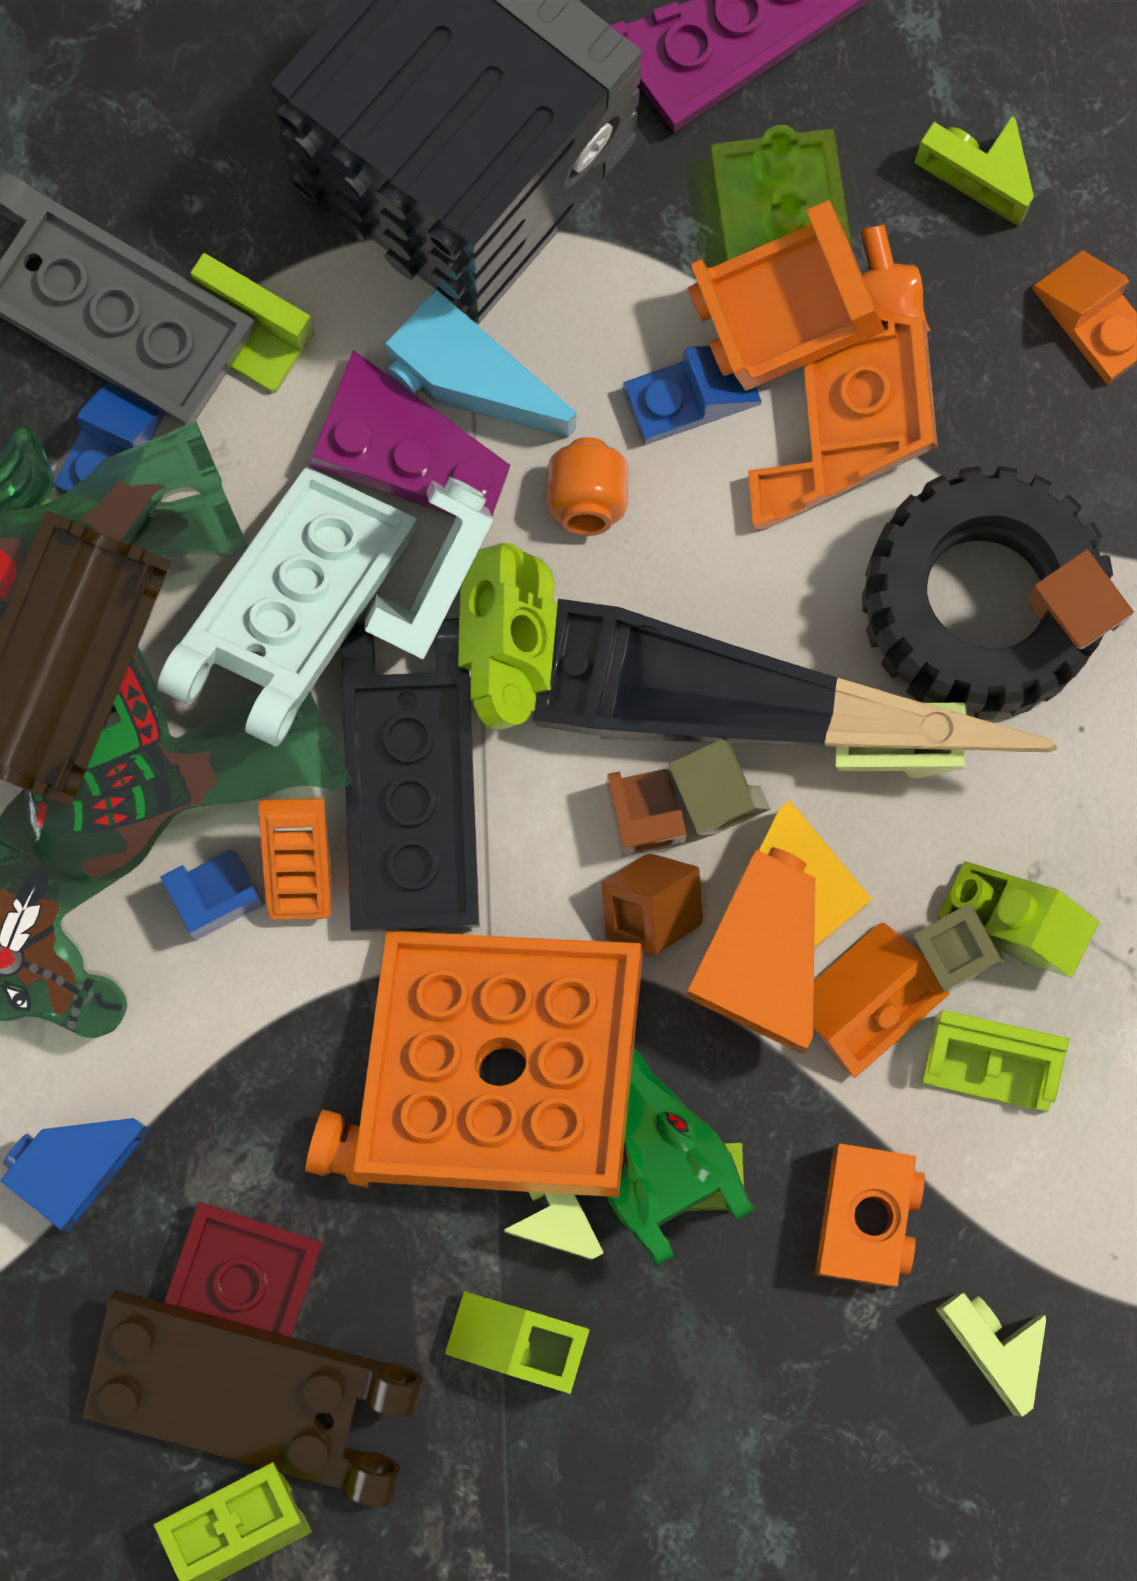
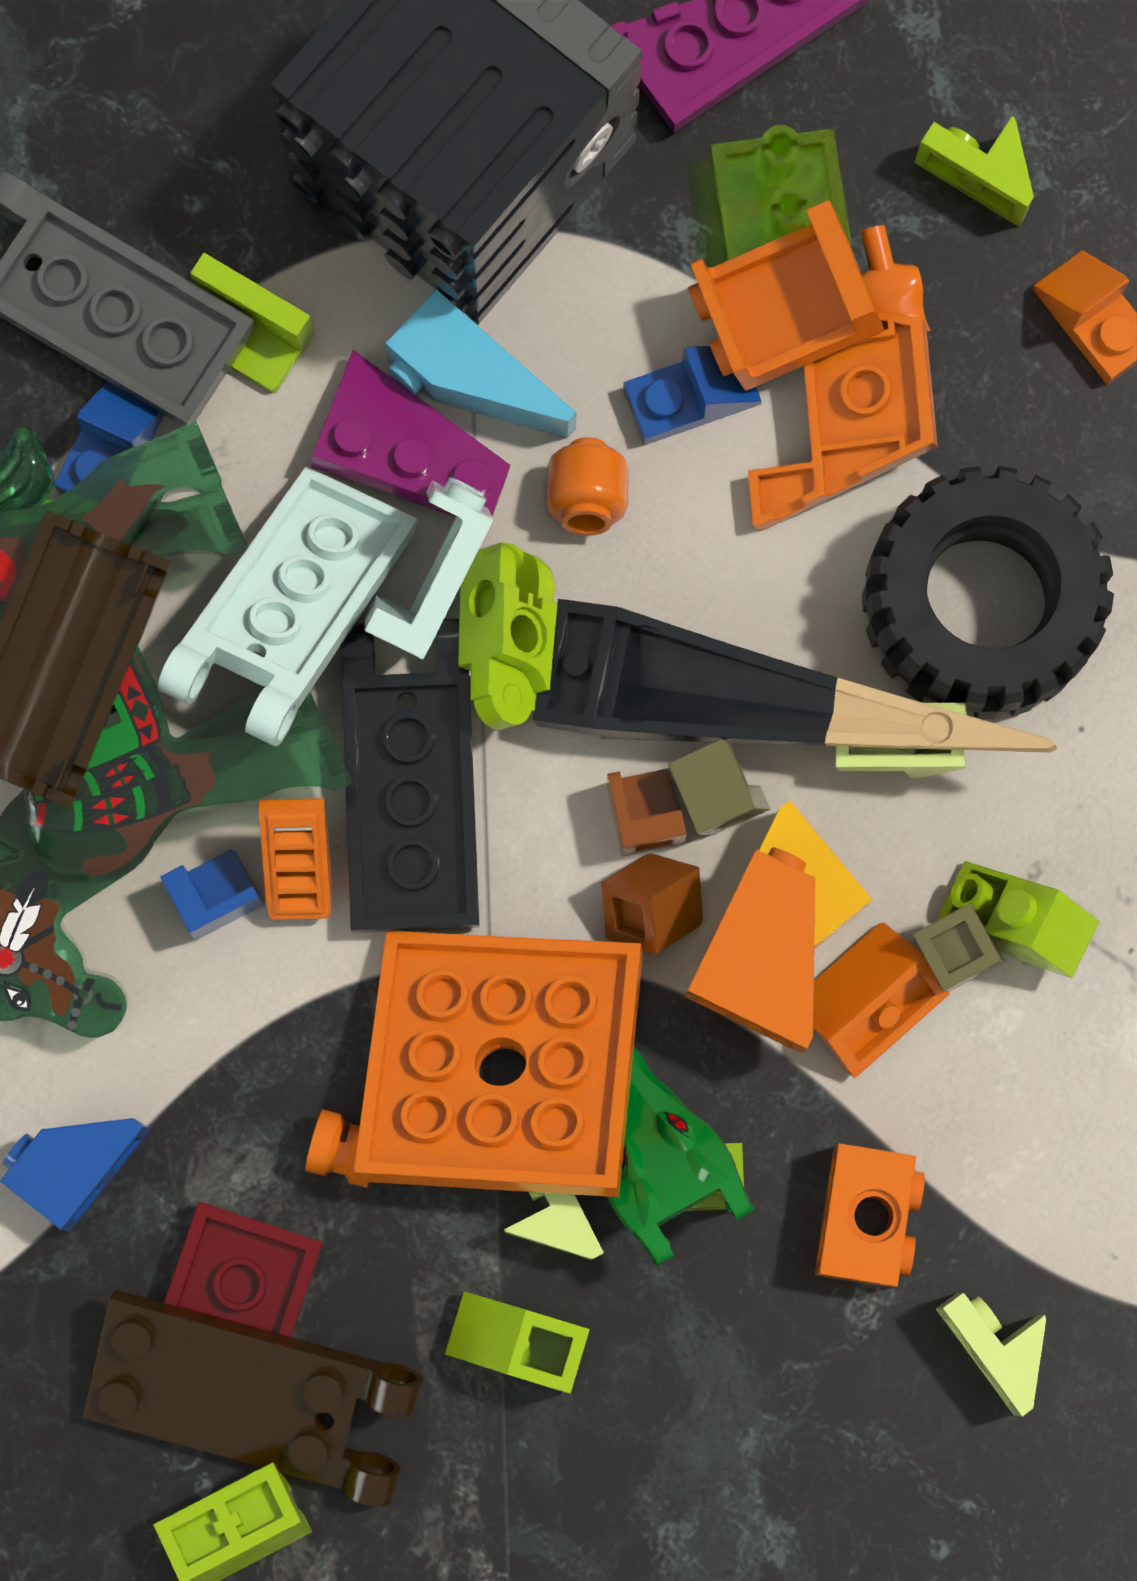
lime hinge [921,1009,1070,1112] -> none
dark orange panel [1025,549,1134,649] -> none

